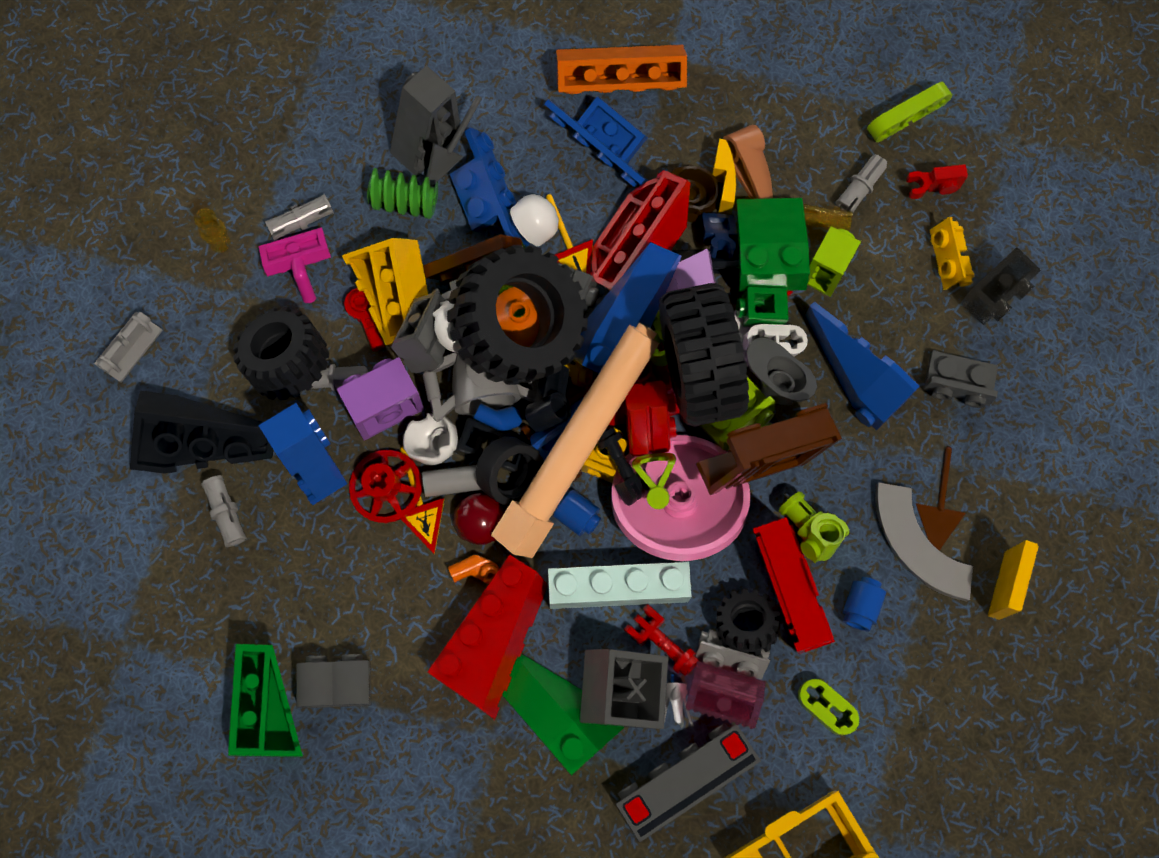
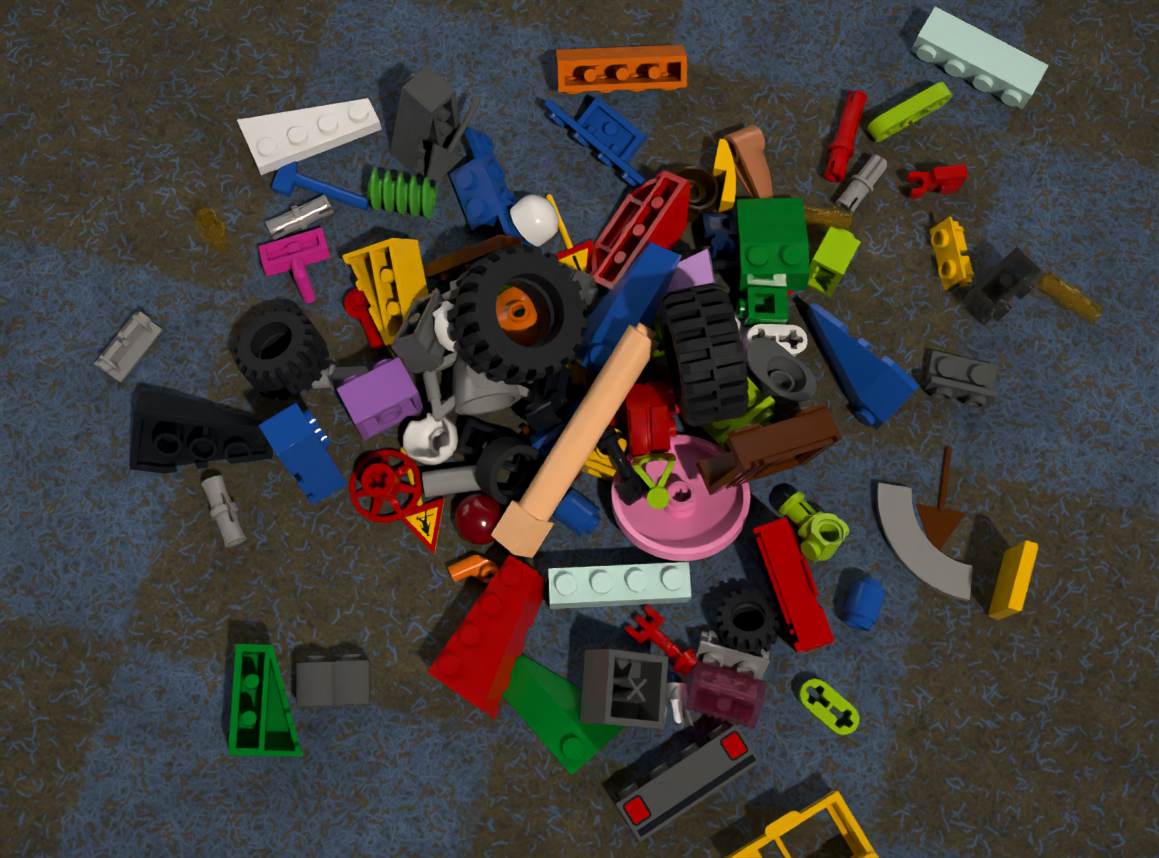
blue arm [474,403,523,432] -> none
none -> white wing [237,98,382,175]
none -> blue piece [271,161,371,211]
none -> red pin [824,90,867,183]
none -> light aqua brick [911,7,1049,109]
none -> clear yellow pin [1036,269,1105,325]

